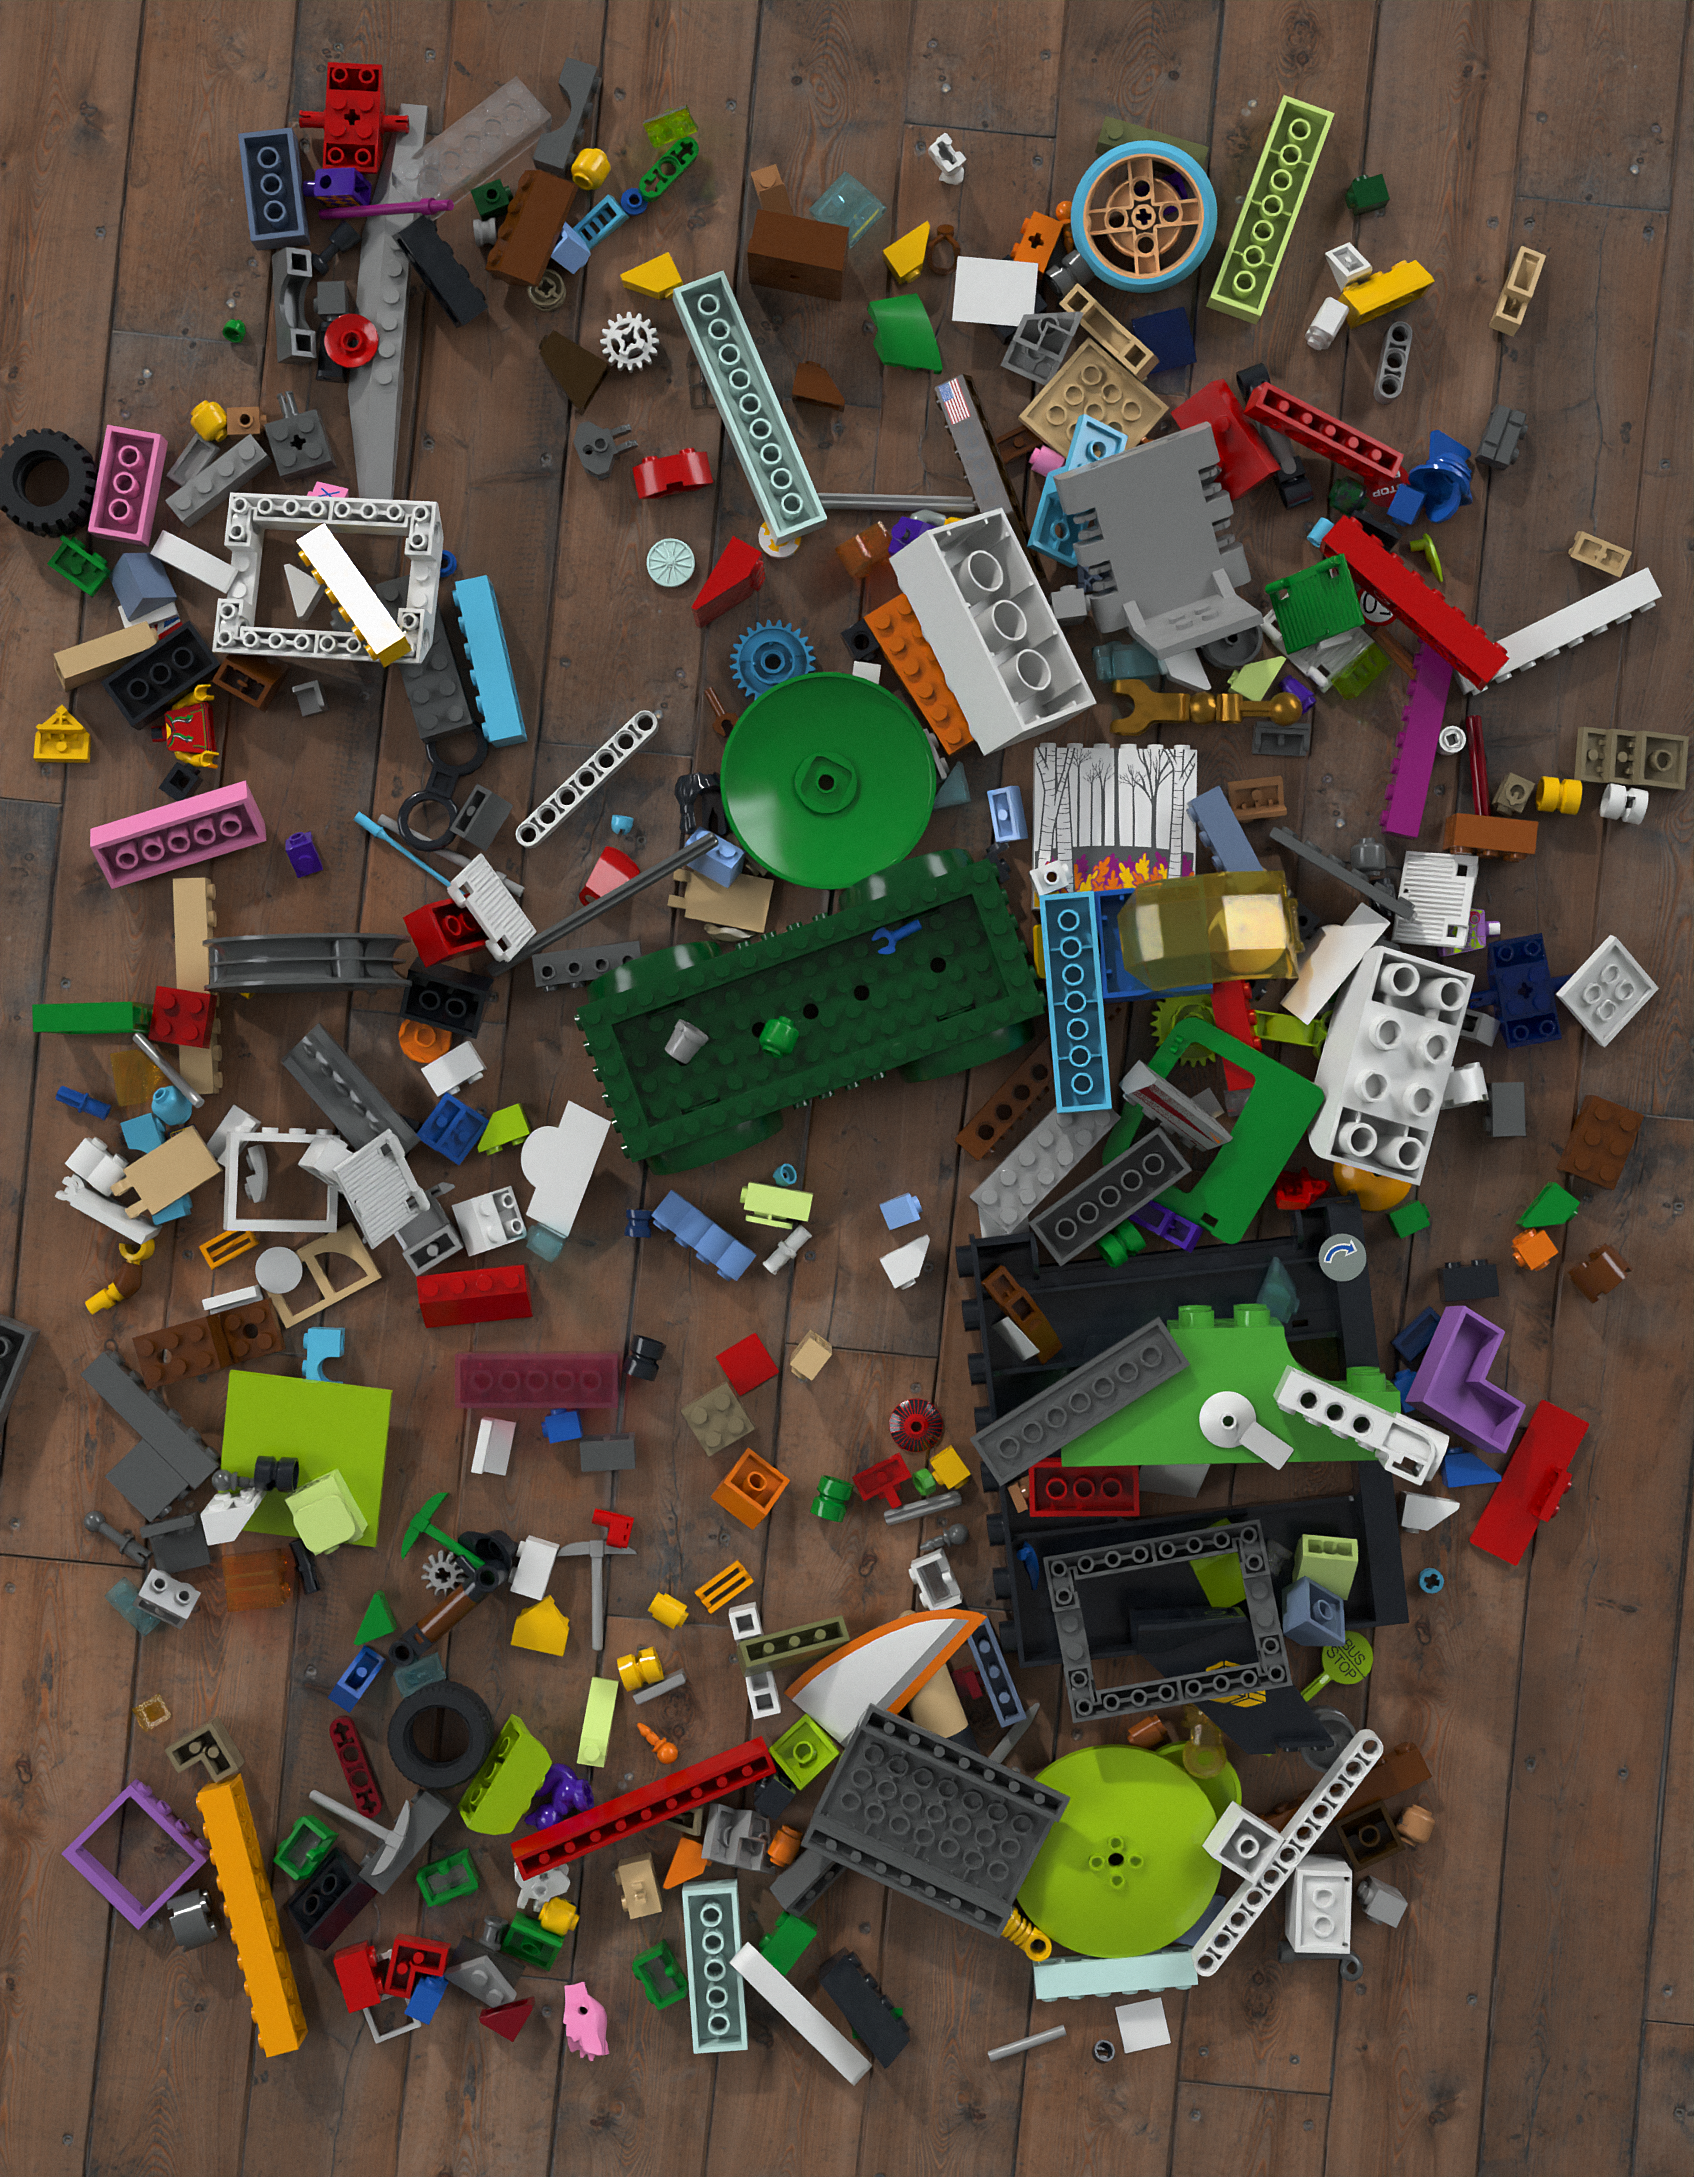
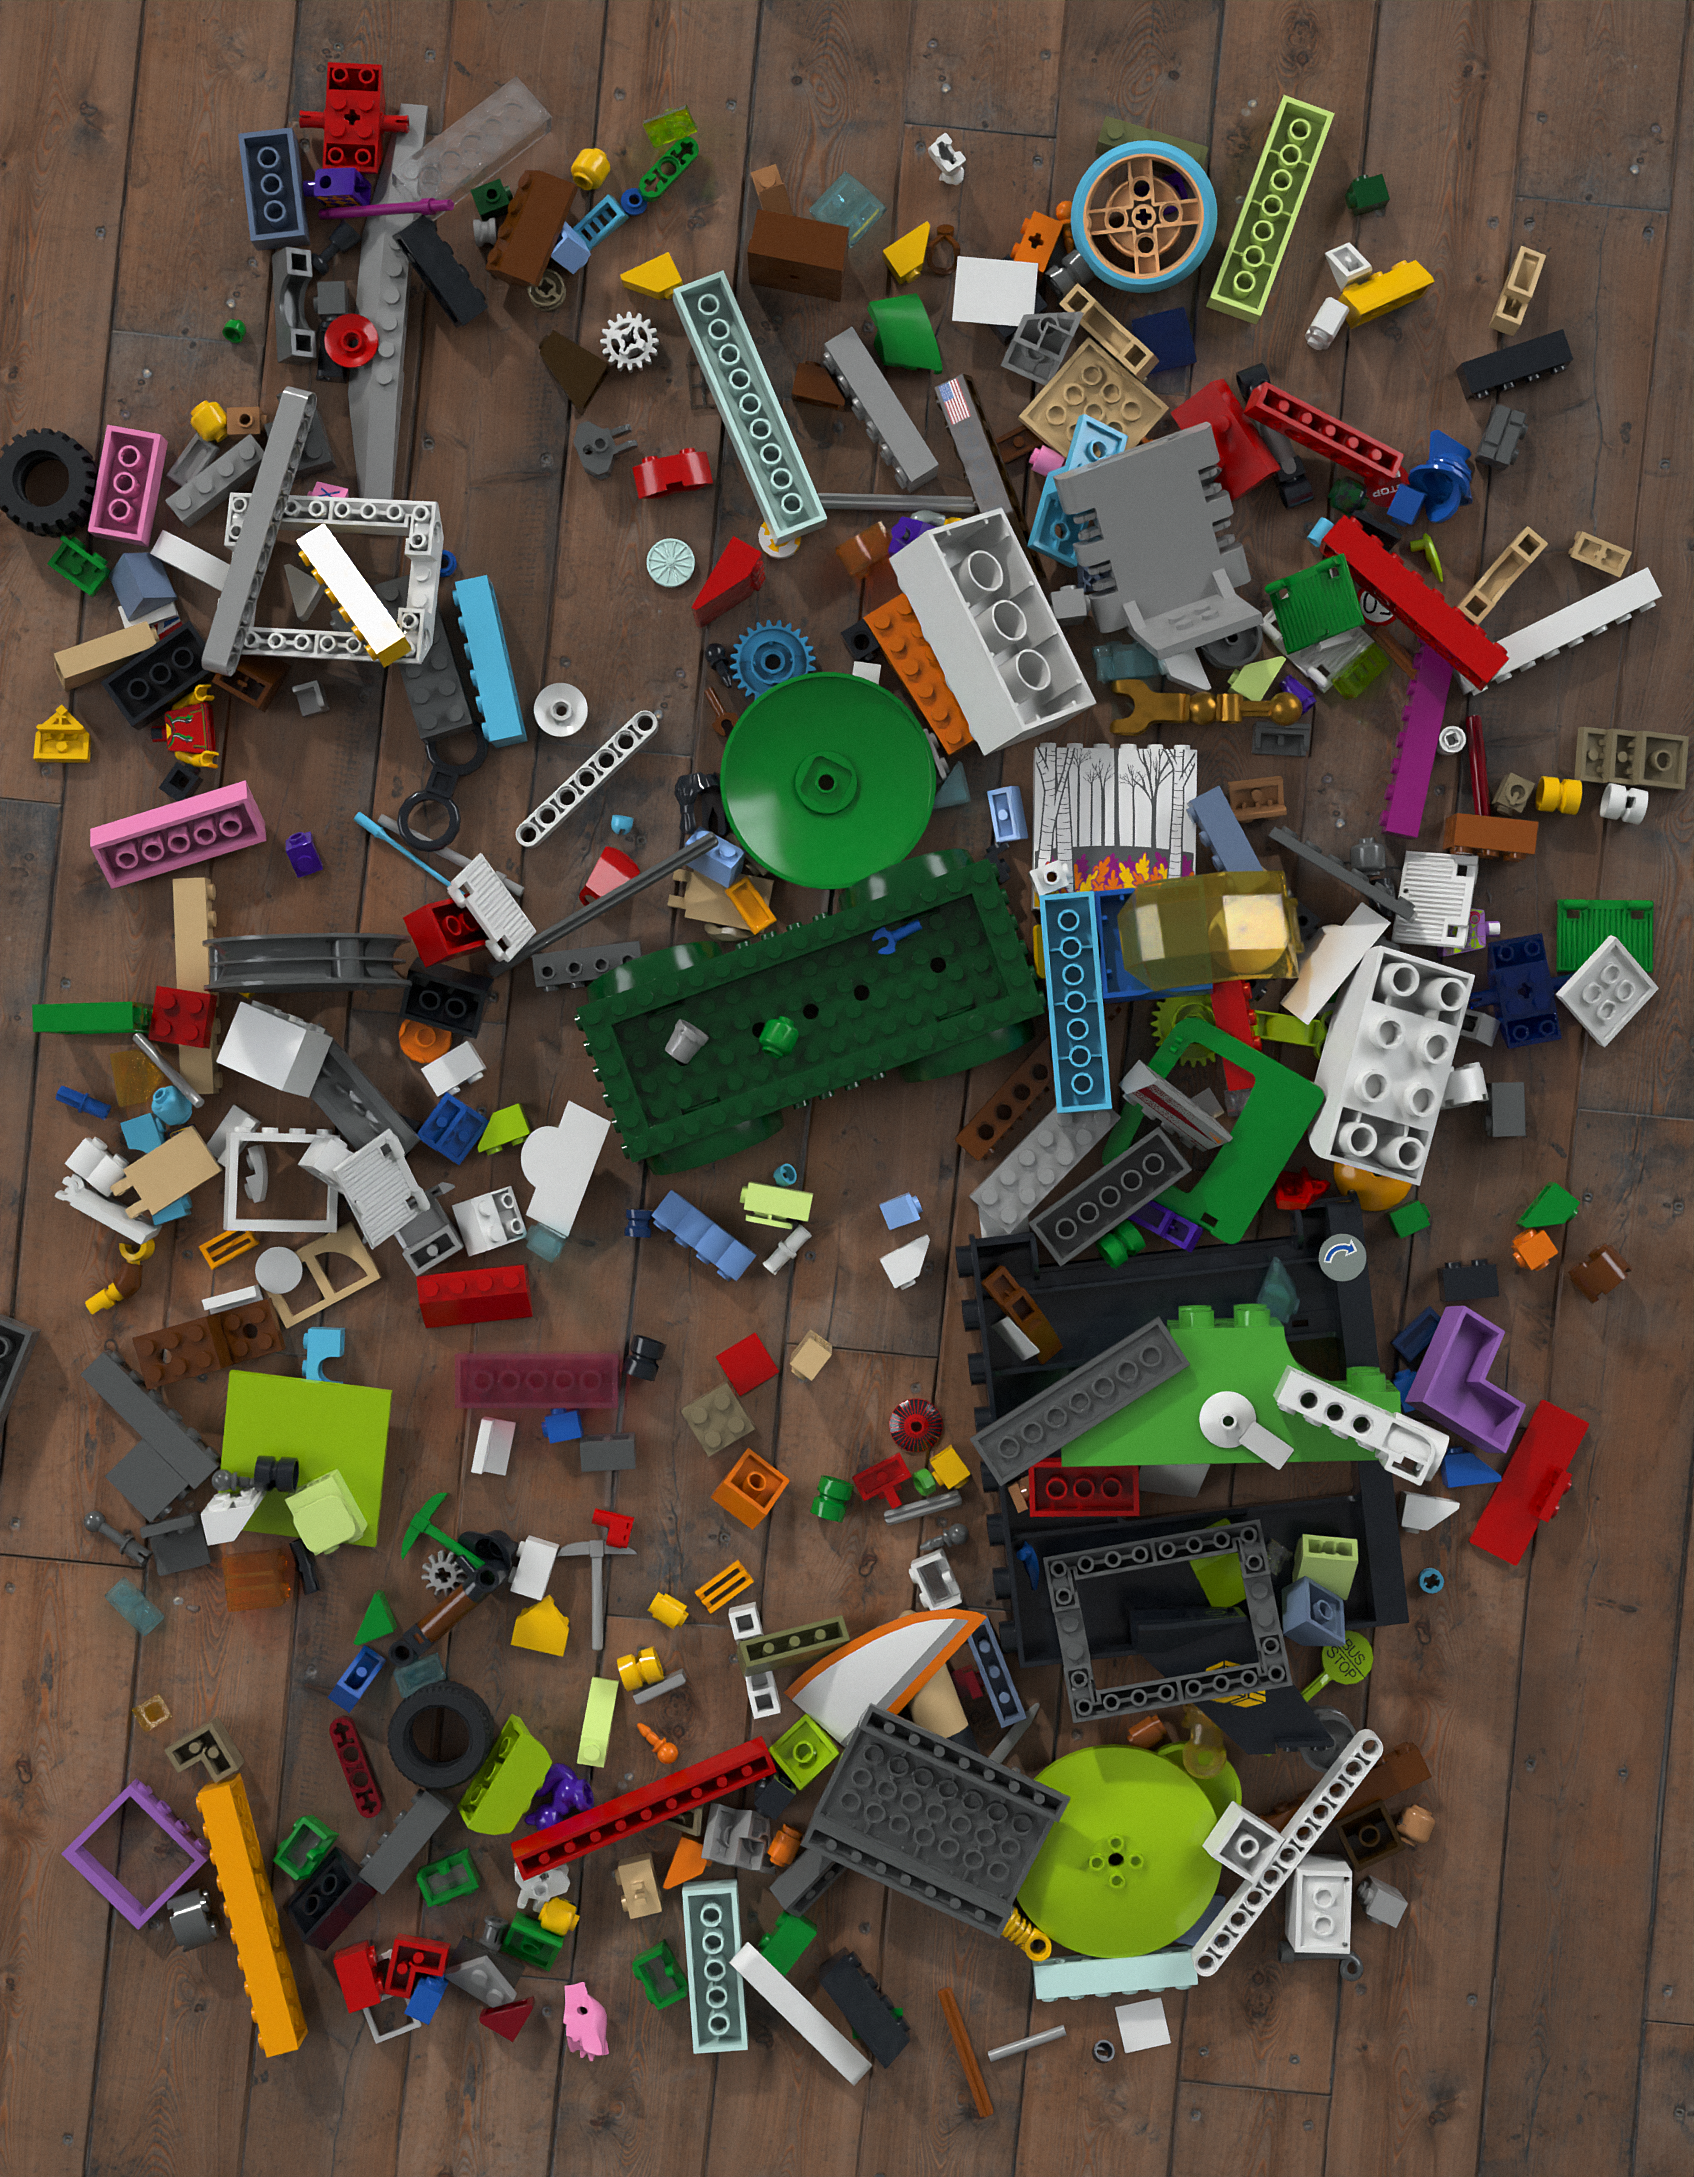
light grey brick [132,1568,201,1630] -> none
light grey piece [309,1790,410,1875] -> none
dark grey brick [450,784,513,852] -> none
dark grey arch [533,57,602,178] -> none
light grey beam [1373,321,1412,405] -> none
reddish brown brick [1556,1095,1644,1190] -> none
none -> light grey beam [202,386,317,676]
none -> white container [216,1000,333,1098]
none -> white dish [534,683,588,737]
none -> black bar [704,643,732,688]
none -> light orange tile [724,876,777,936]
none -> light grey brick [823,327,939,493]
none -> dark orange axle [938,1987,993,2118]
none -> black brick [1456,329,1574,401]
none -> tan arch [1456,526,1548,626]
none -> green window [1556,899,1654,973]

